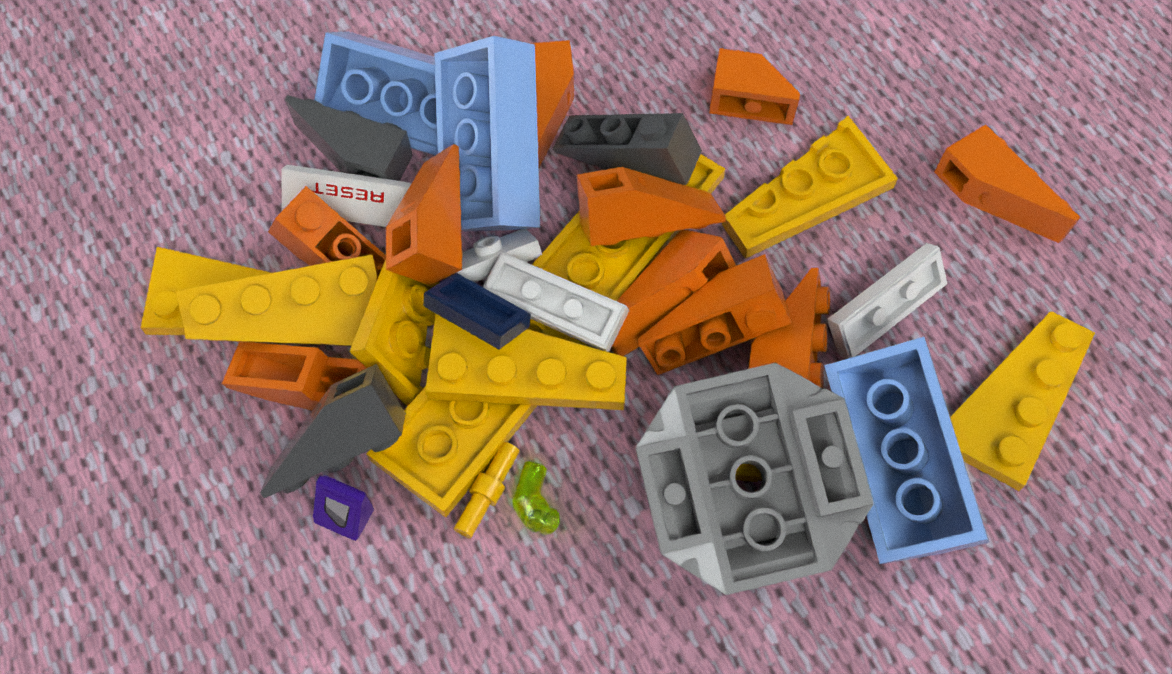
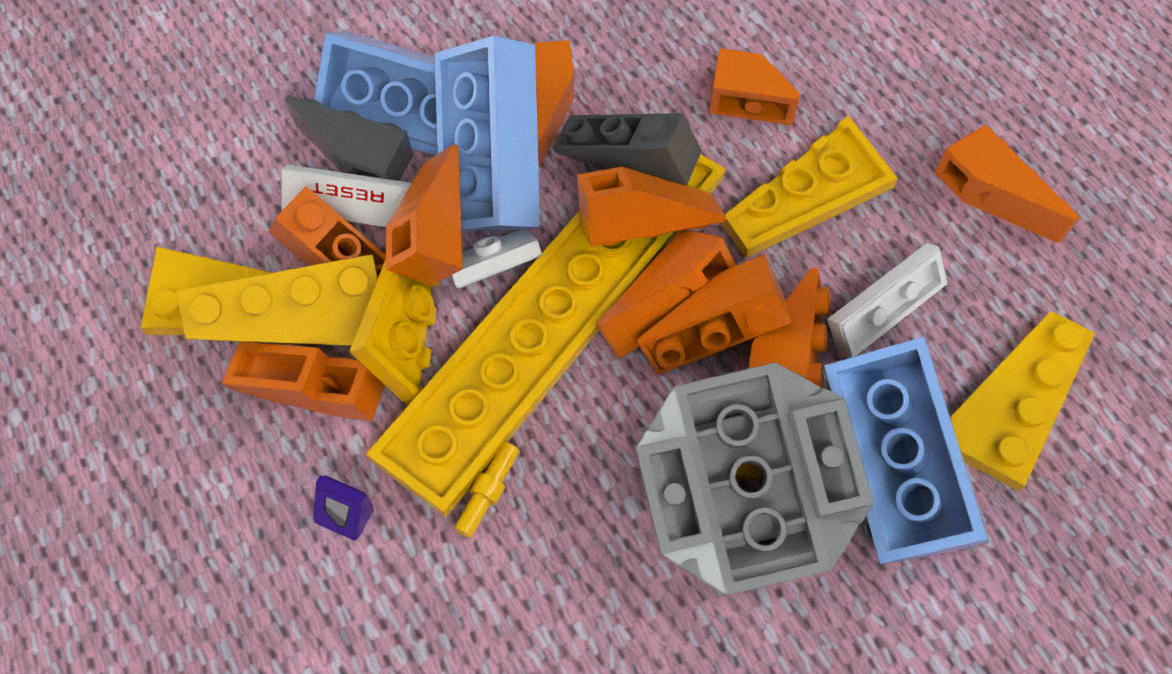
dark grey slope [260,364,406,499] -> none
dark blue tile [423,273,531,350] -> none
yellow wing [425,314,627,410] -> none
white tile [483,252,629,352] -> none
clear neon green arm [512,461,560,535] -> none

